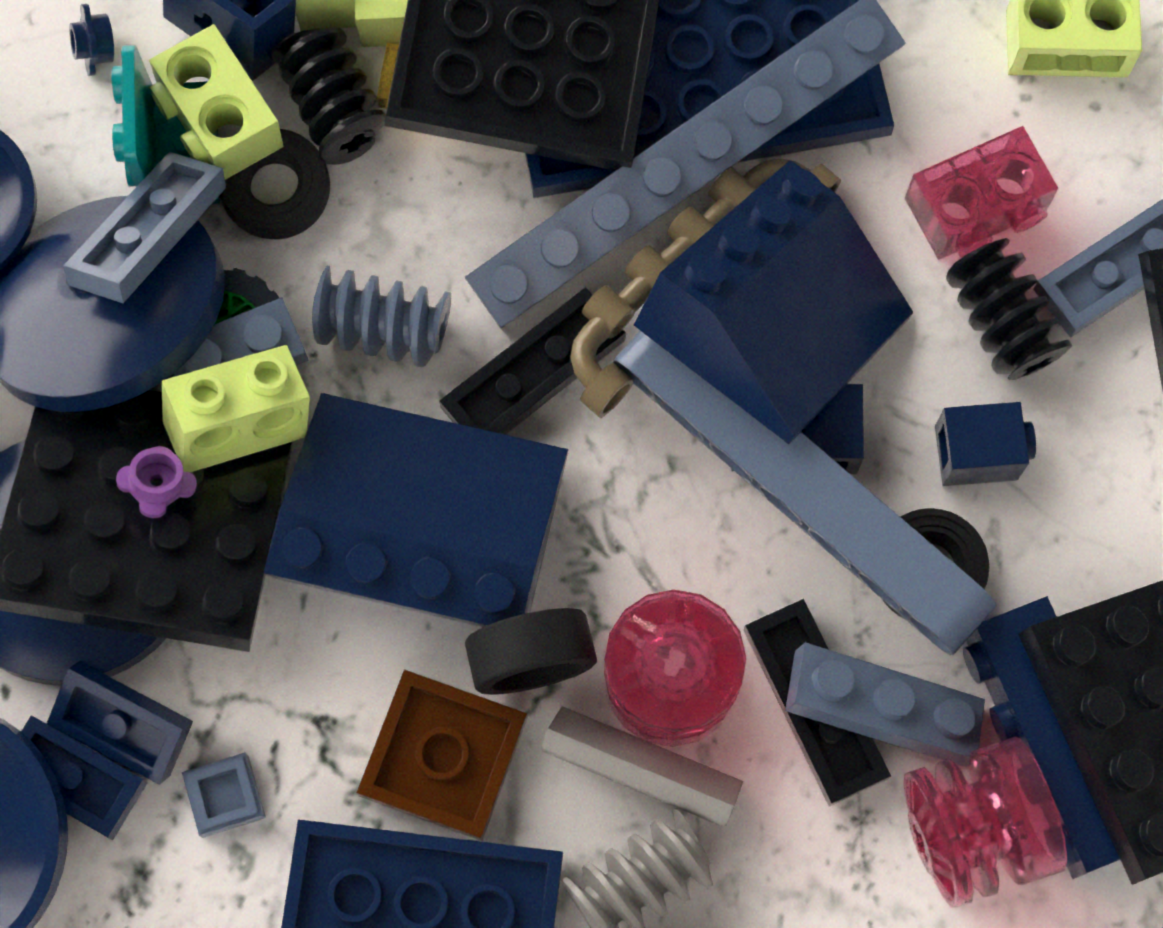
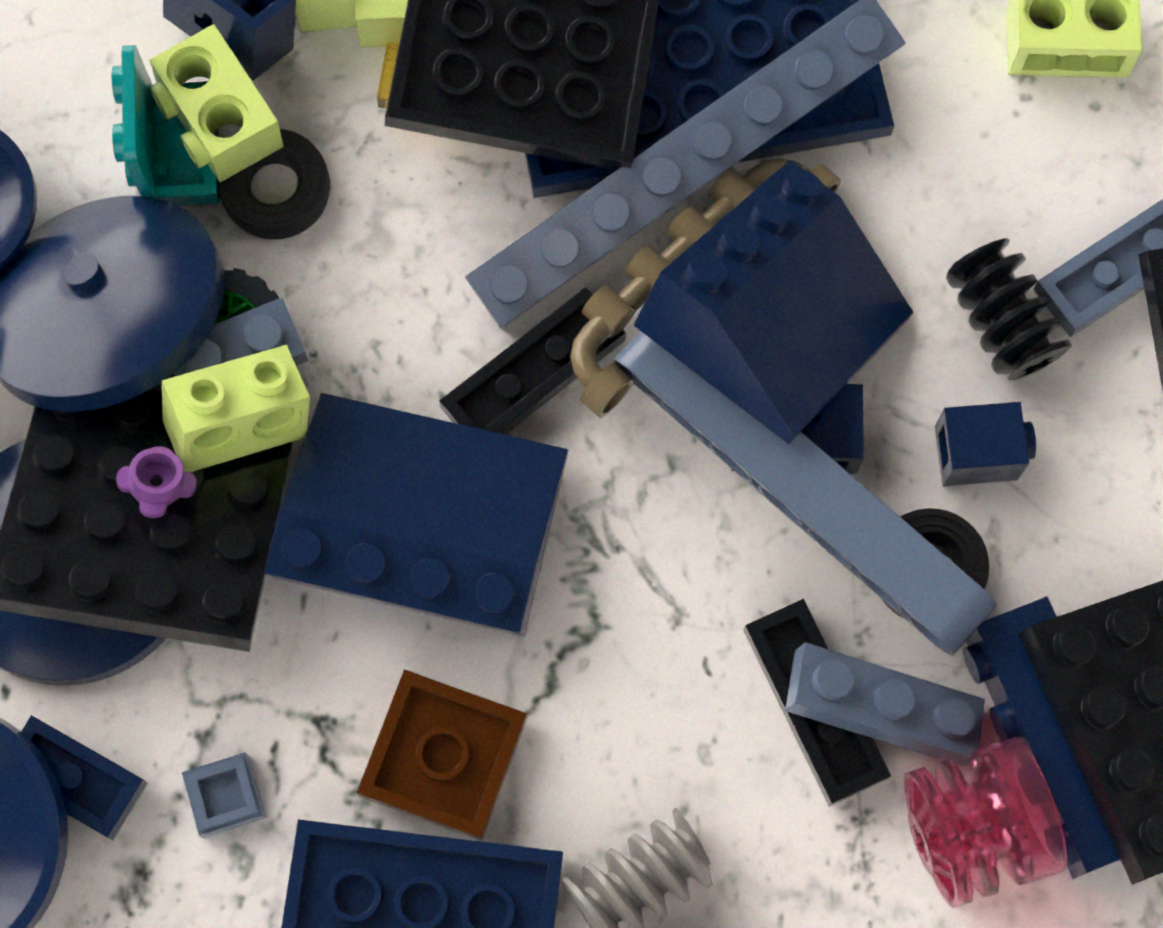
dark blue plate [46,661,193,785] -> none
sand blue plate [63,152,226,303] -> none
dark blue plate [69,4,114,76] -> none
black piece [272,27,385,165] -> none
sand blue piece [312,265,451,367] -> none
black tyre [465,608,597,695] -> none
light grey tile [540,706,743,826] -> none
clear pink wheel [603,589,746,747] -> none
clear pink brick [904,126,1058,260] -> none

